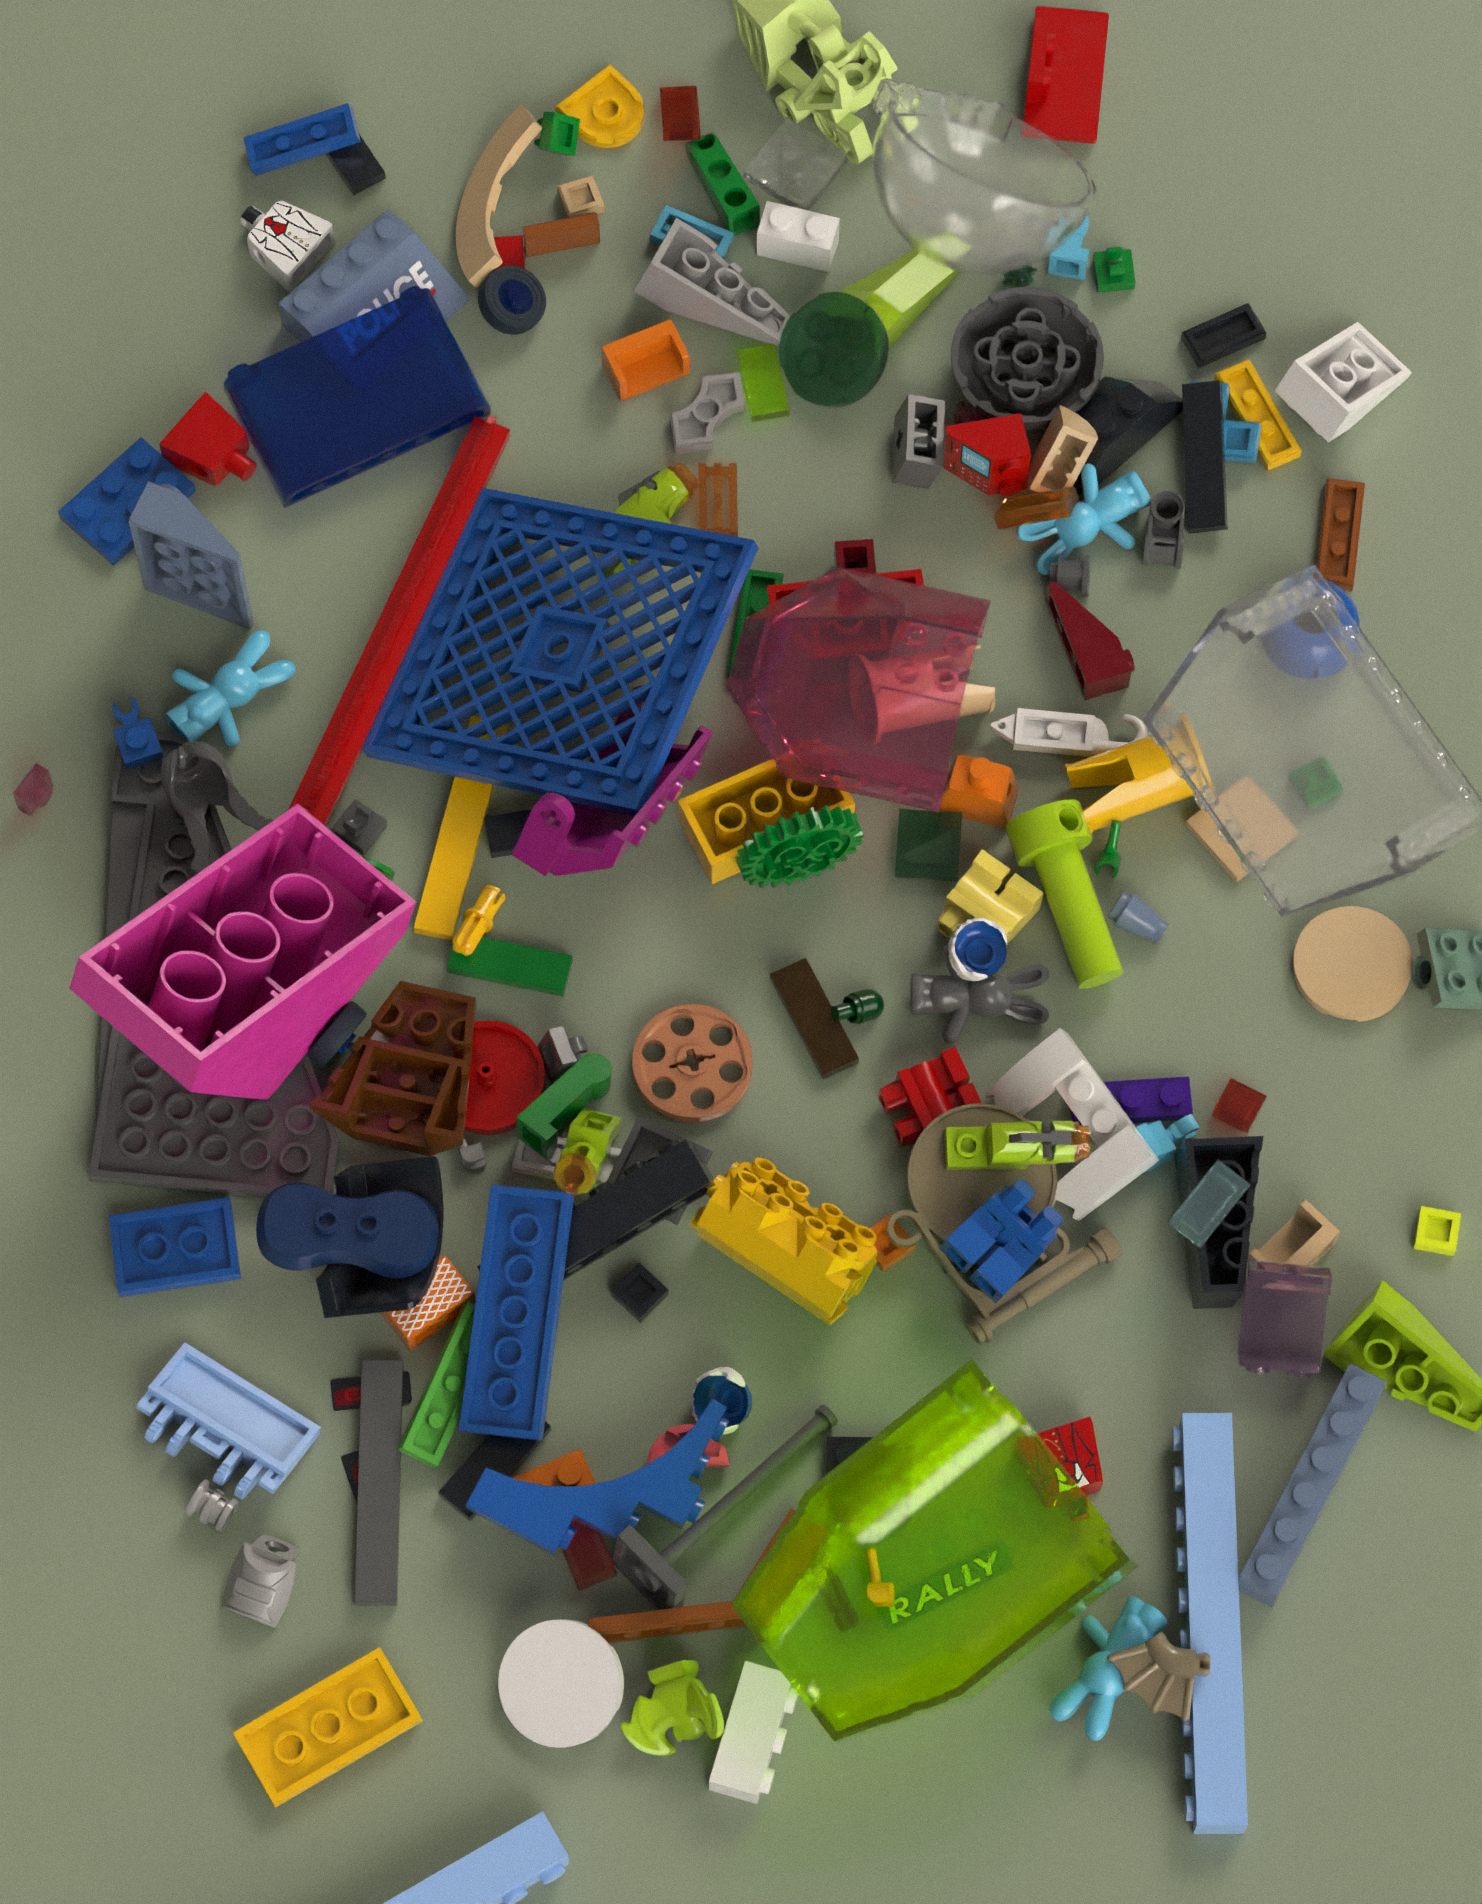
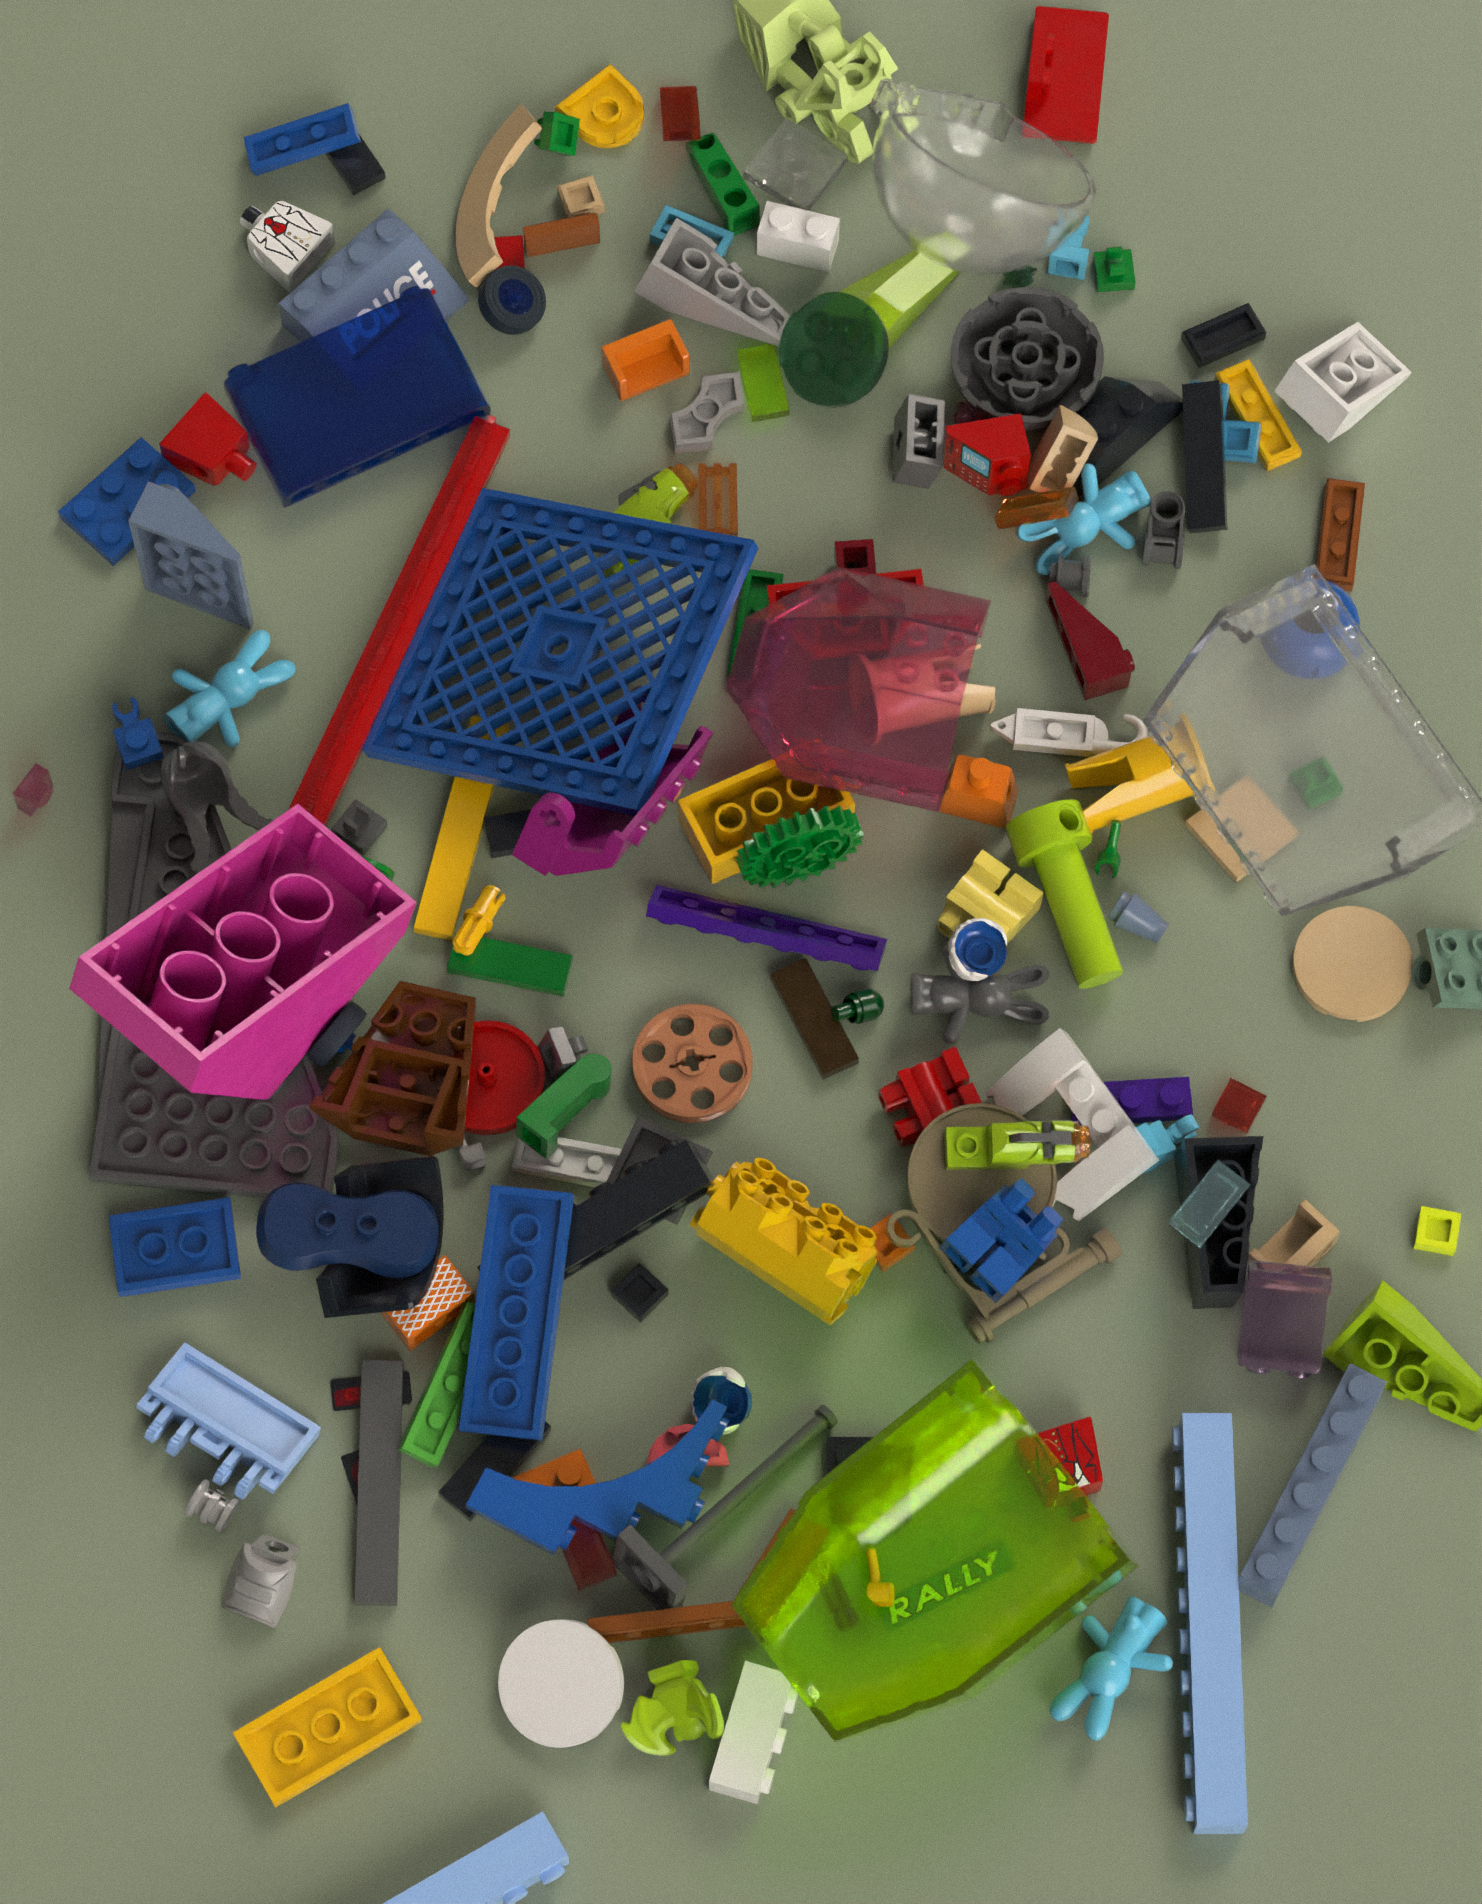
lime plate [554,1108,622,1195] -> none
clear green piece [895,808,962,882] -> none
dark tan arm [1107,1632,1210,1722] -> none
none -> dark purple plate [646,885,887,971]

